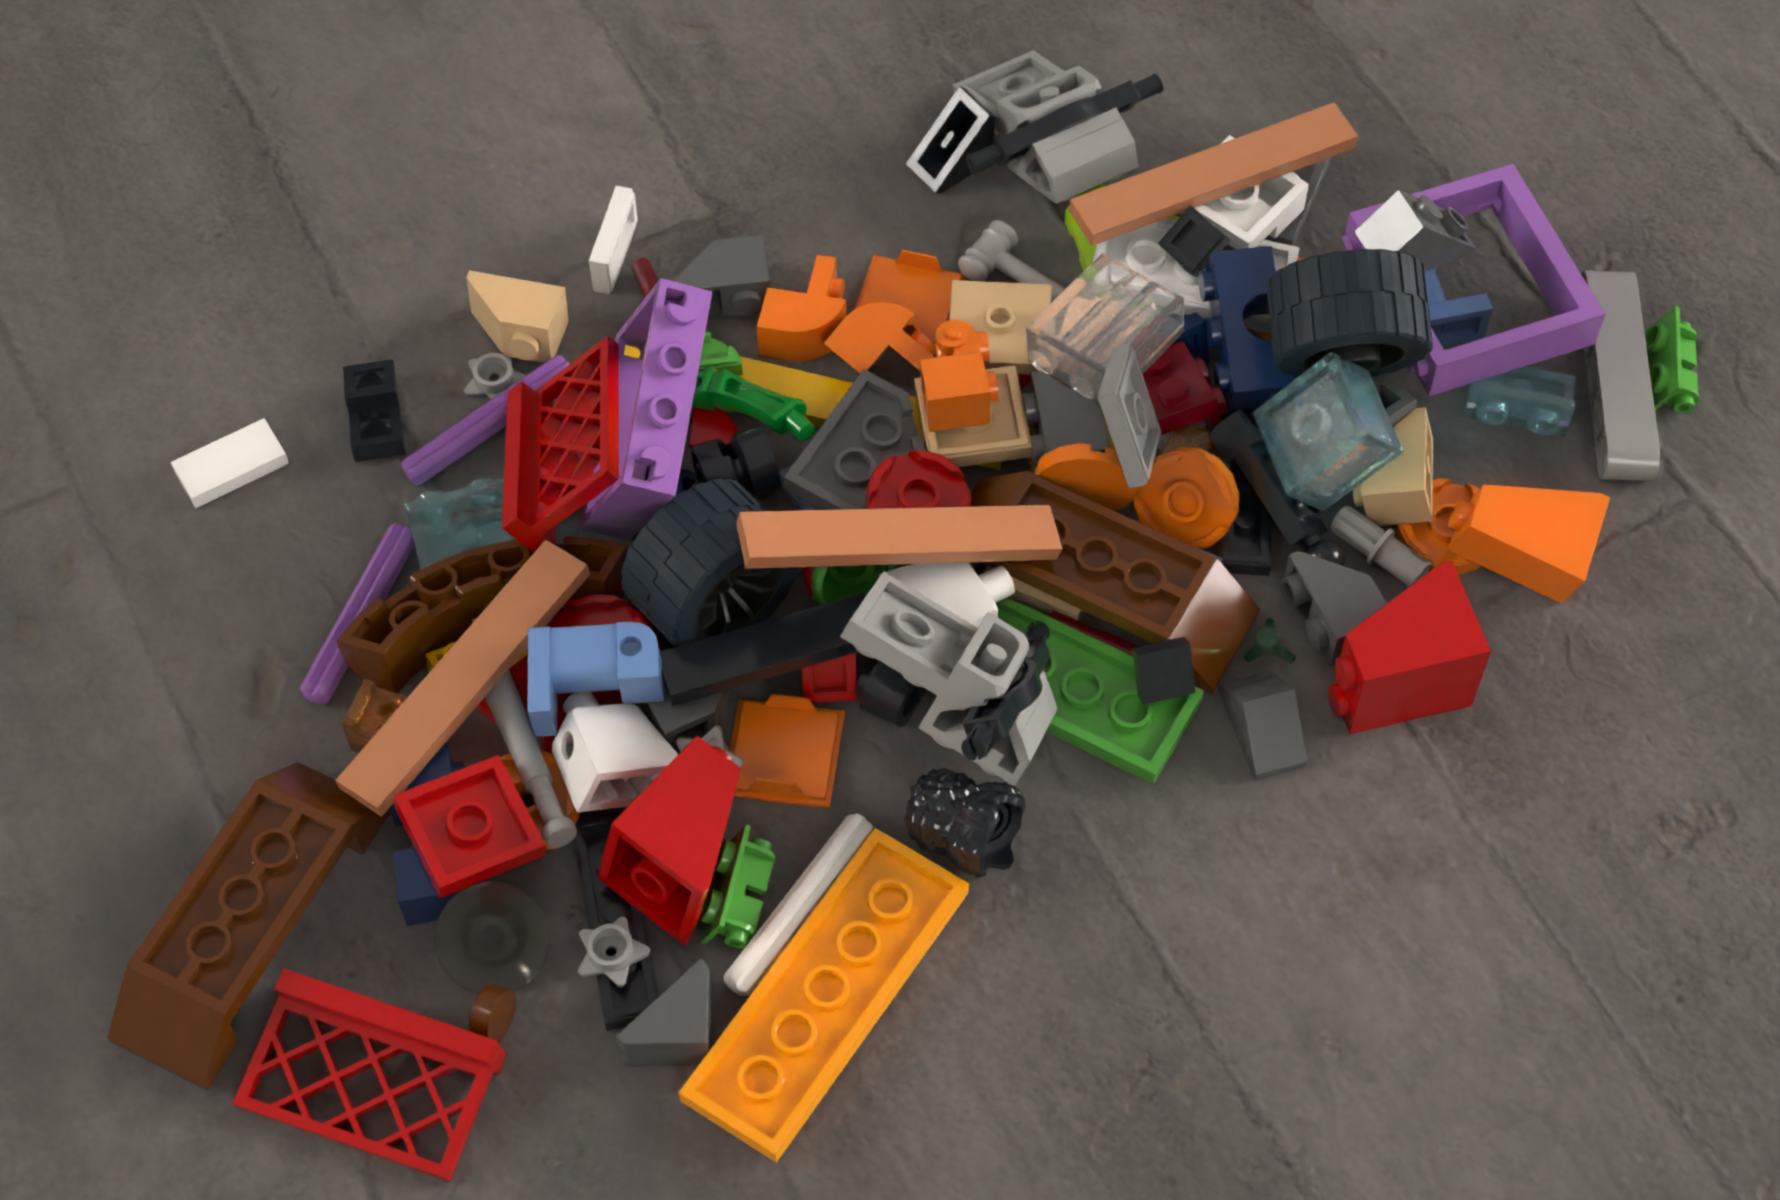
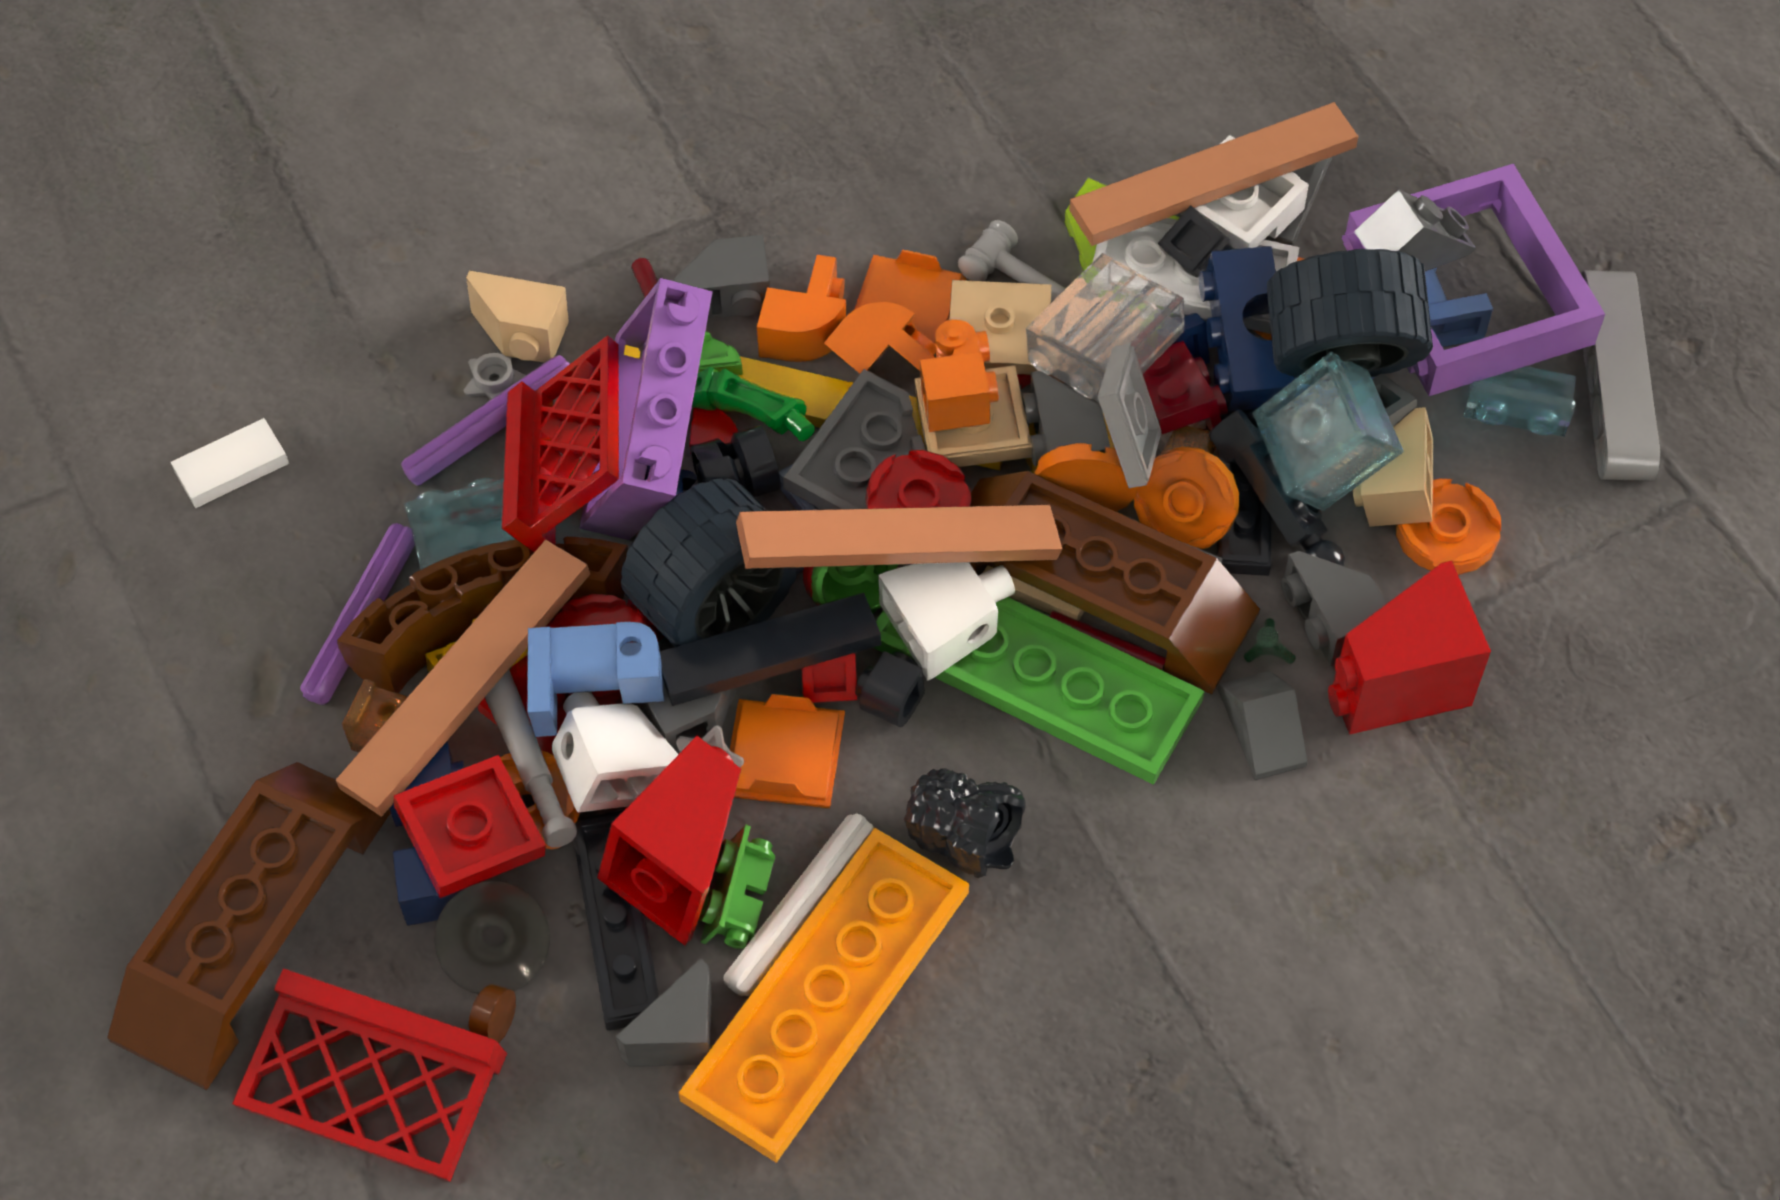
black slope [343,359,406,462] -> none
light grey plate [578,917,650,987] -> none
white tile [589,186,638,294] -> none
light grey piece [840,571,1058,786] -> none
black slope [906,86,995,194] -> none
light grey piece [953,50,1164,204] -> none
black tile [1132,636,1196,705] -> none
light grey axle [1331,506,1432,587] -> none
orange slope [1448,484,1610,604] -> none
bright green hinge [1645,306,1699,414] -> none

